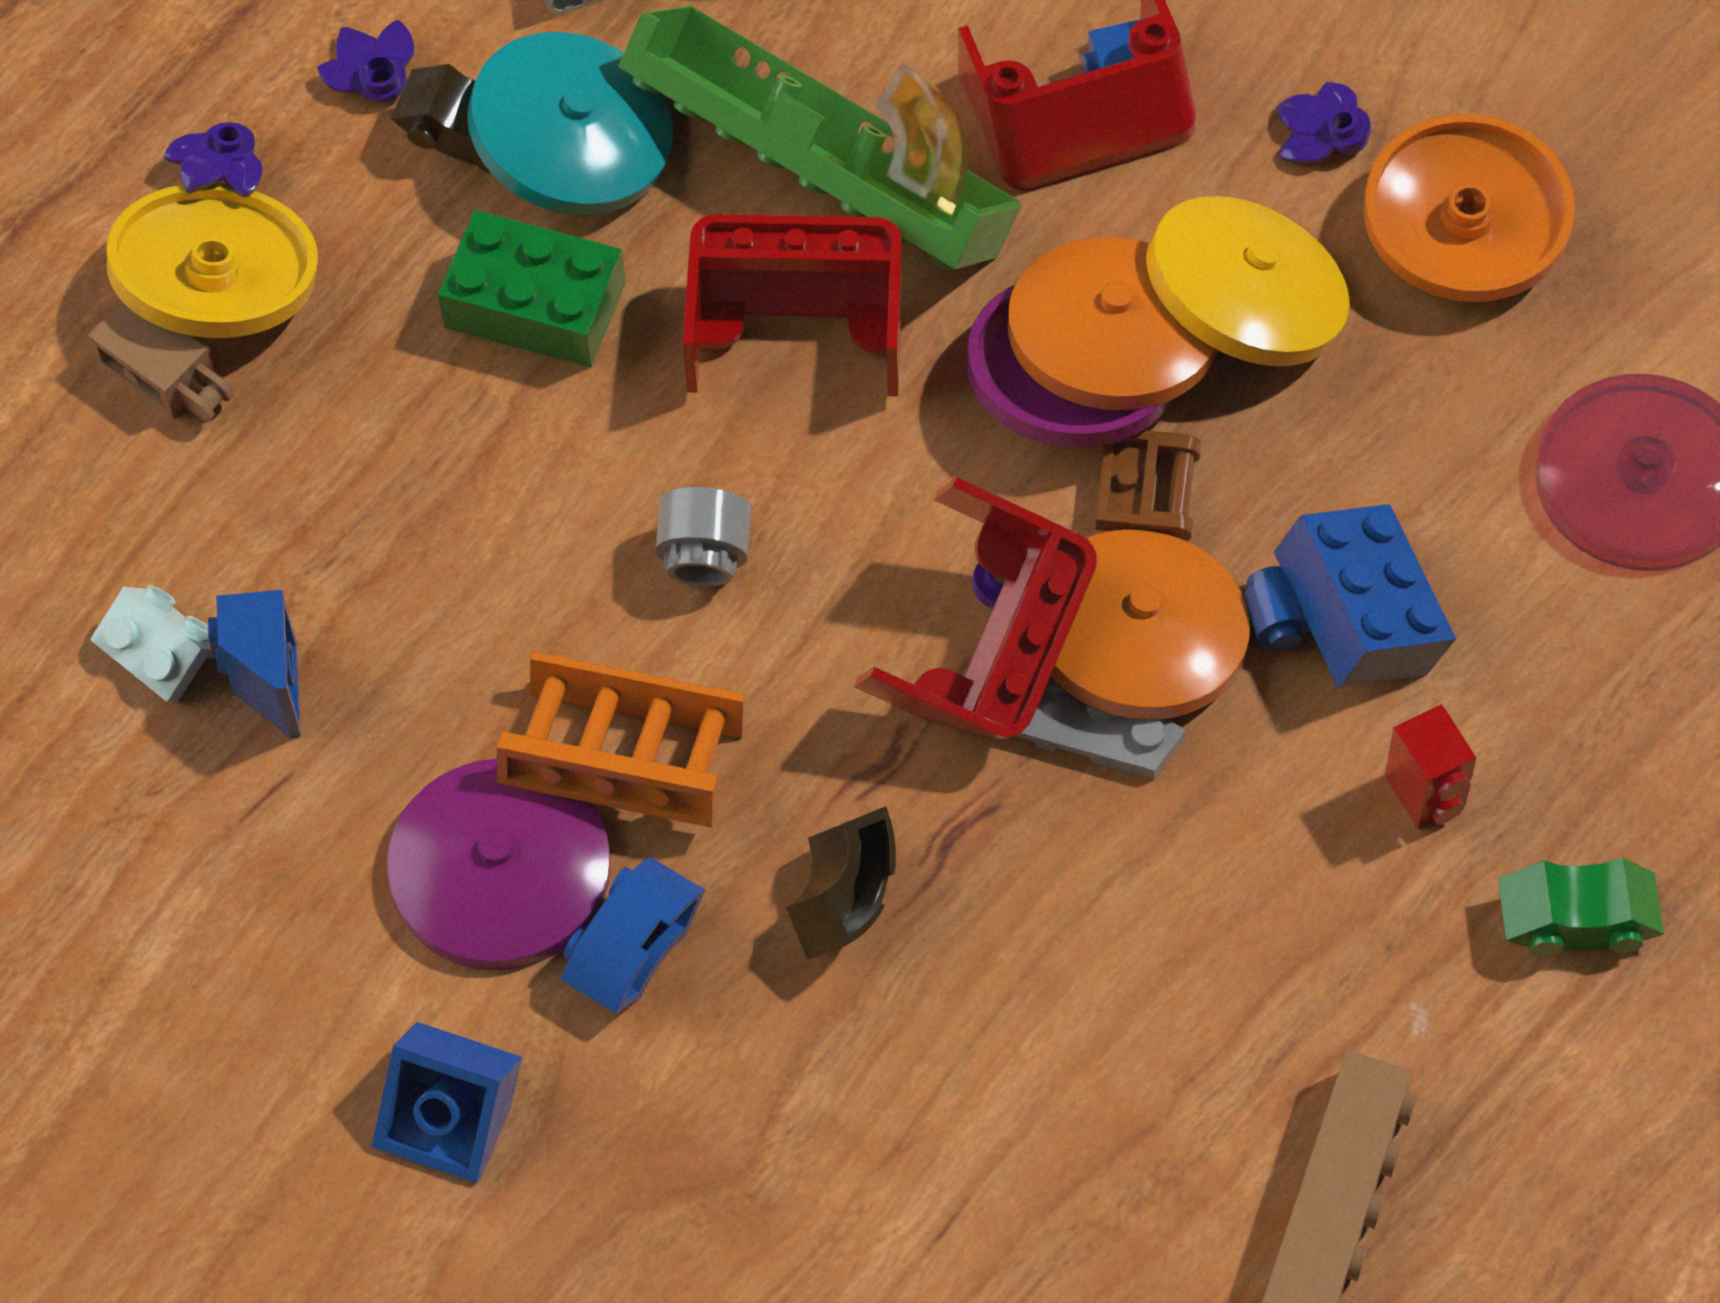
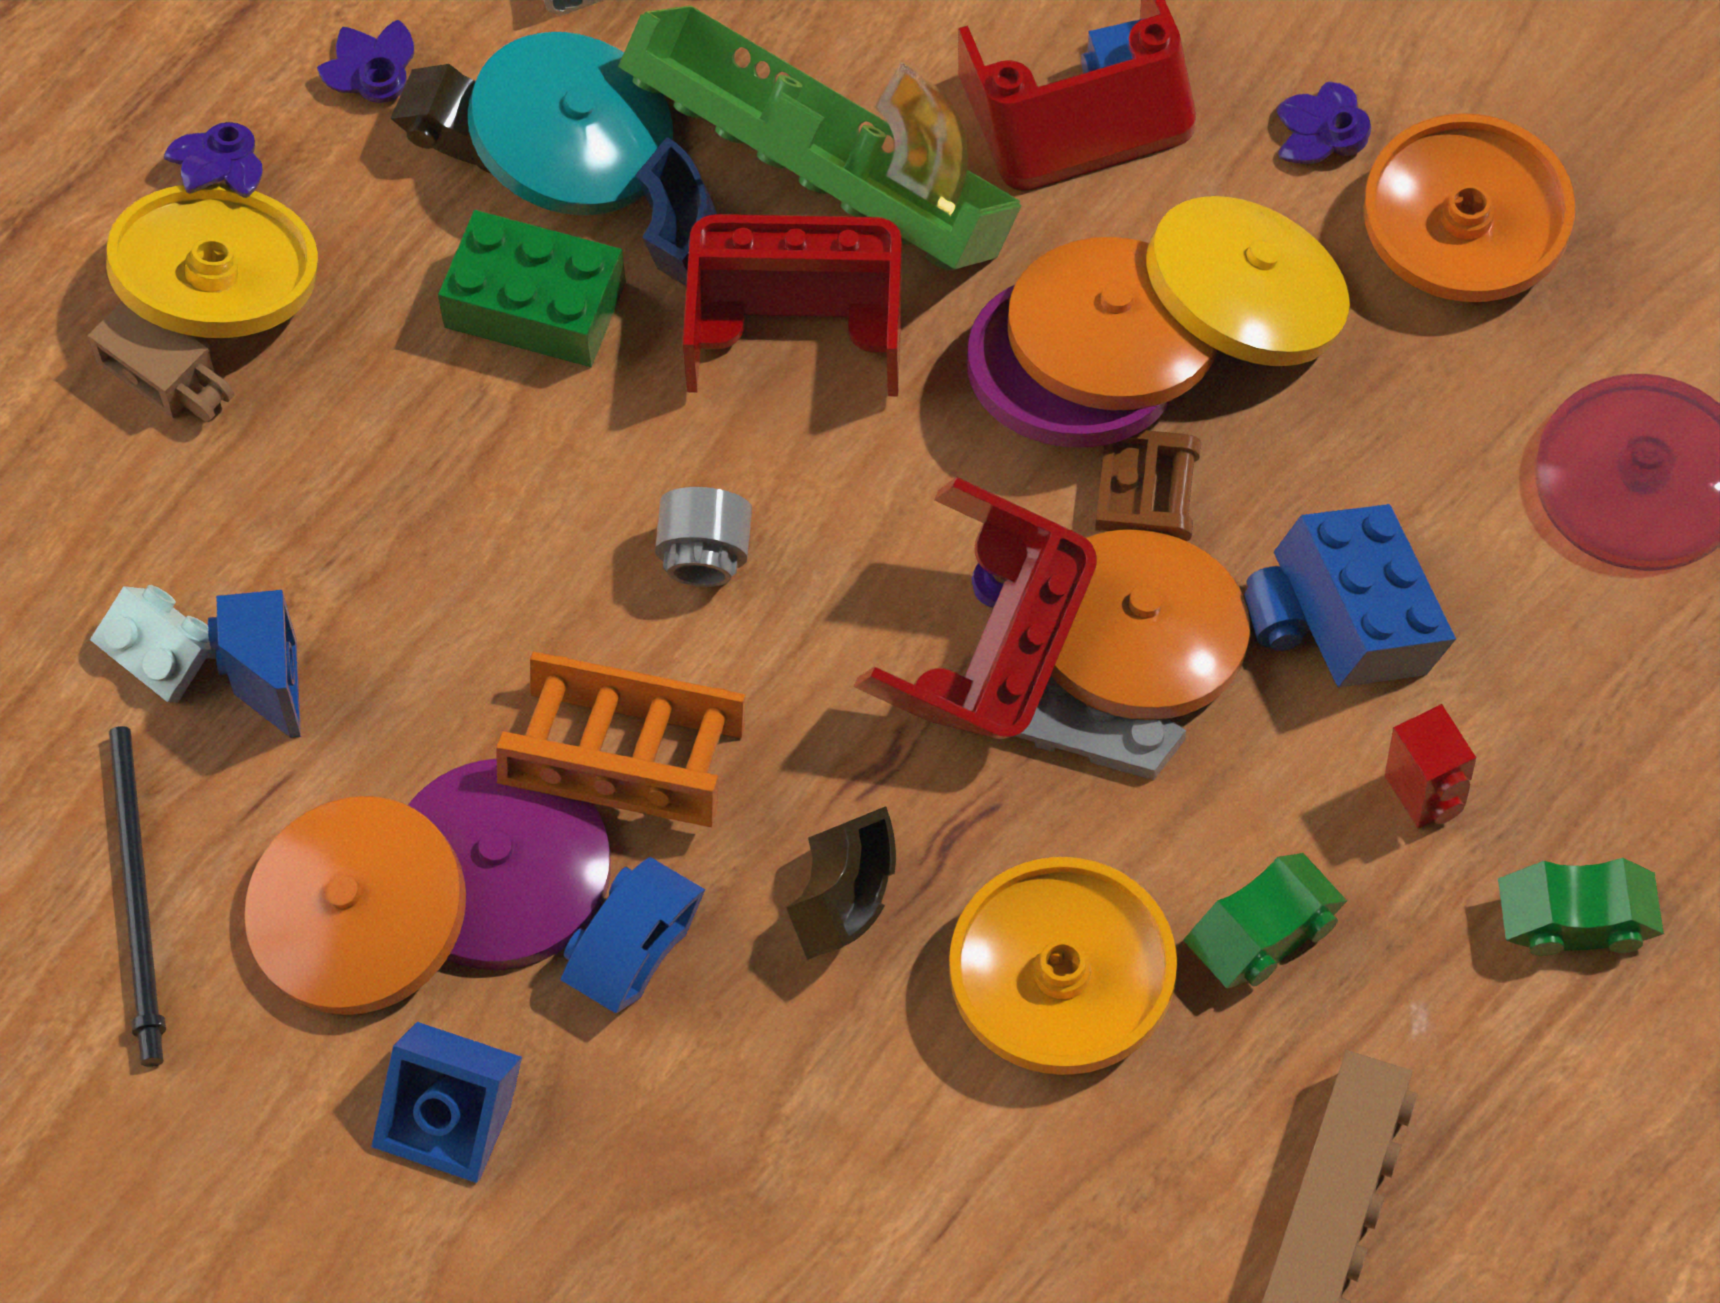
none -> black bar [109,726,166,1067]
none -> orange dish [245,796,466,1015]
none -> dark blue brick [635,137,717,286]
none -> light orange dish [949,857,1177,1075]
none -> green brick [1183,853,1347,989]

